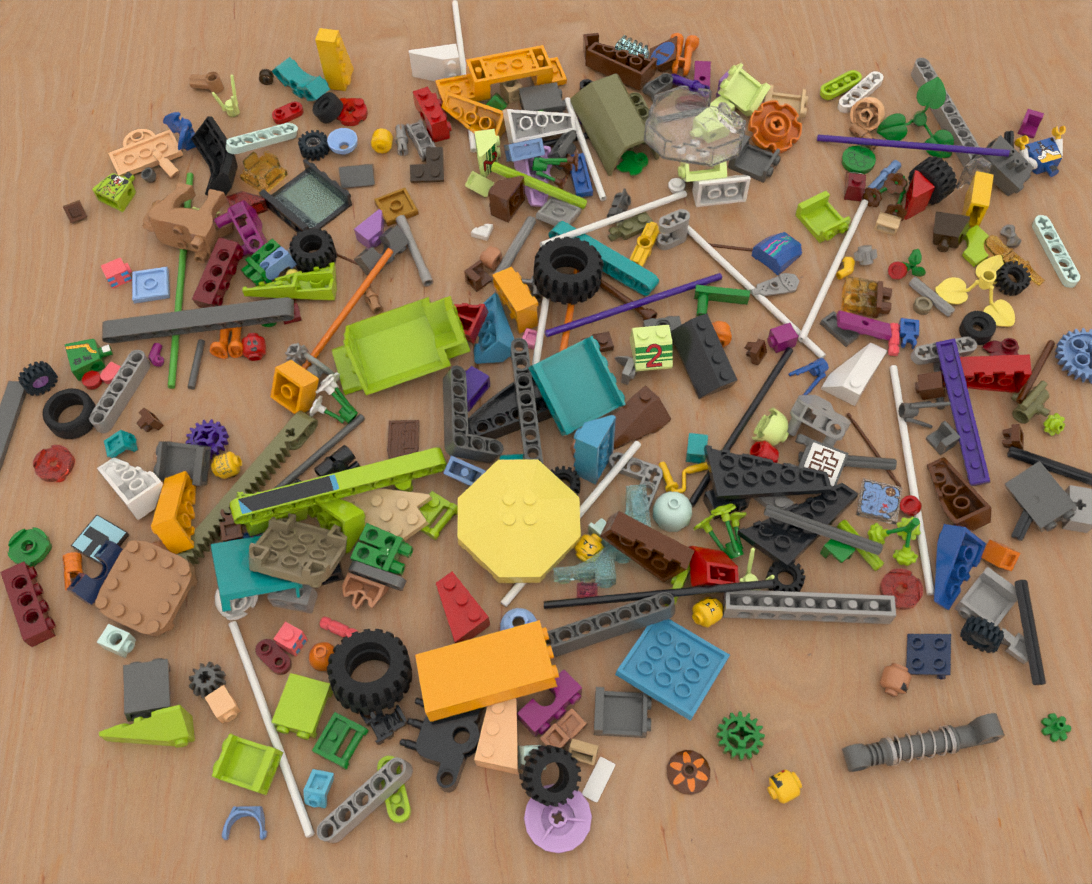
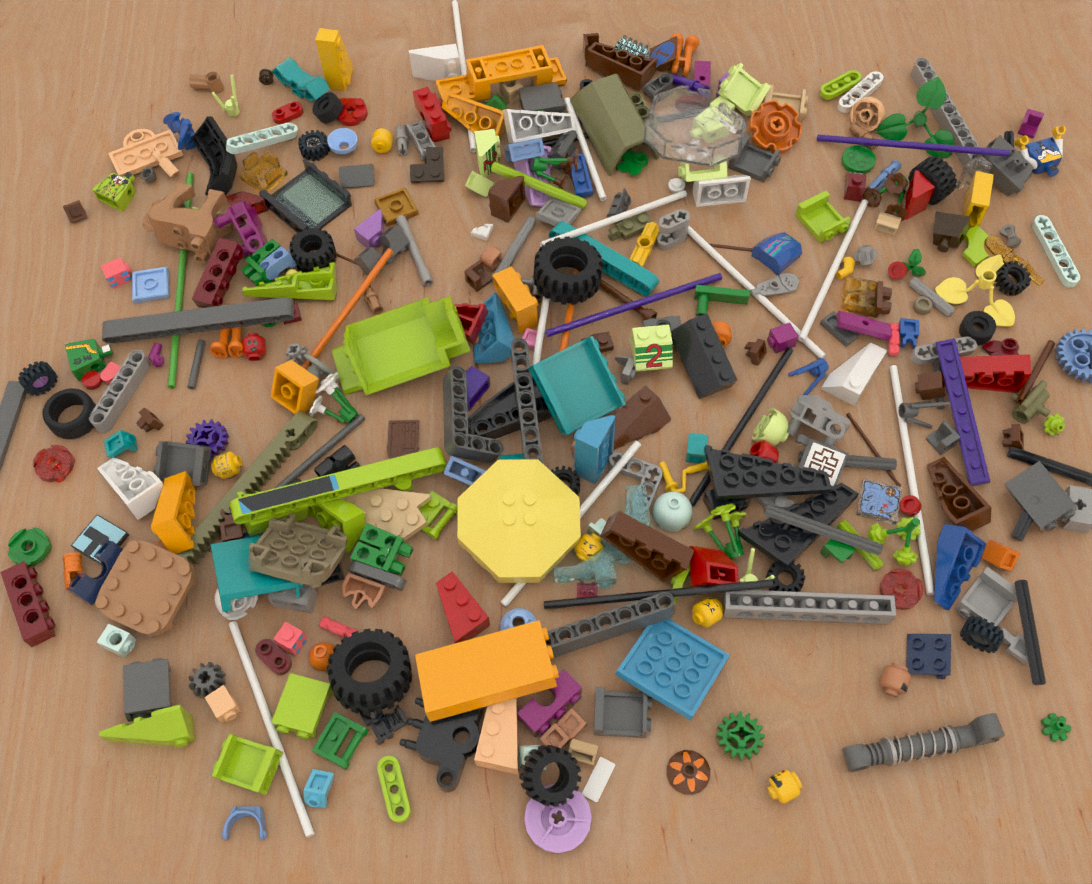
light grey beam [317,757,413,843] -> none

